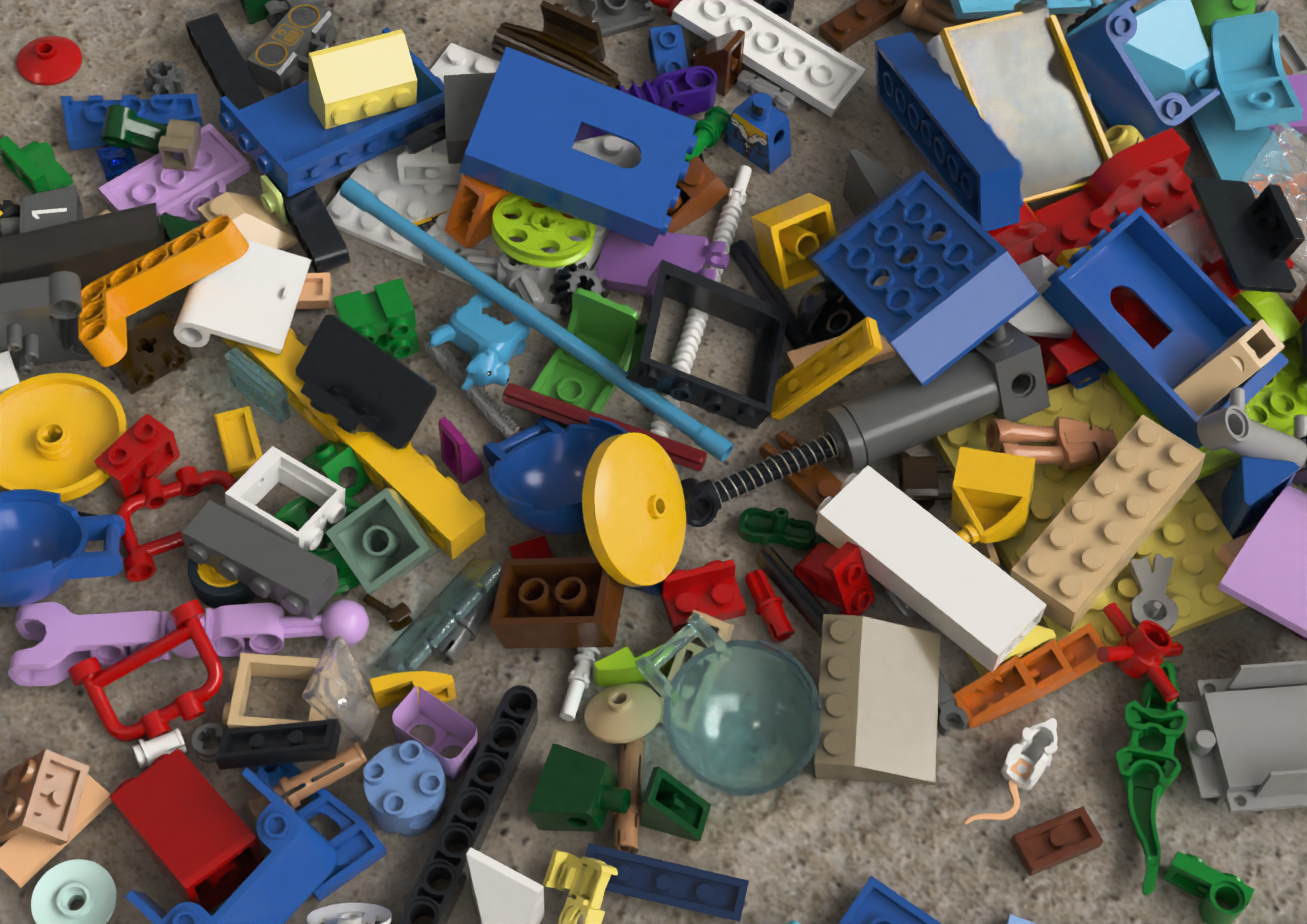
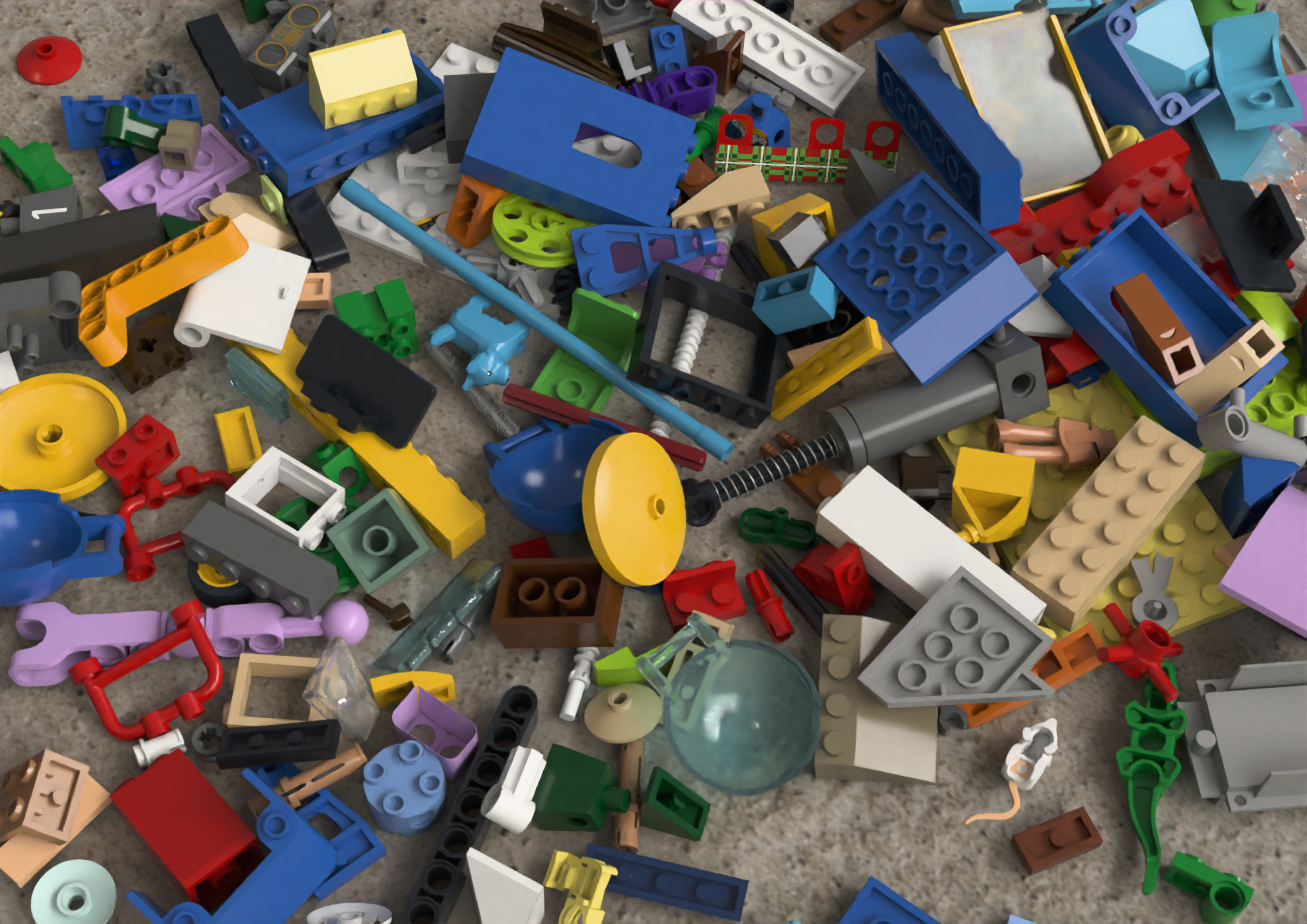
magenta slope [438,417,484,485] -> none
none -> white piece [480,746,546,835]
none -> blue plate [569,224,717,297]
none -> bracket [602,40,653,86]
none -> tan slope [670,165,770,230]
none -> piece [714,114,901,184]
none -> dark azure brick [752,265,840,335]
none -> brick [766,212,830,269]
none -> light grey wing [857,566,1056,708]
none -> dark orange slope [1112,272,1205,386]

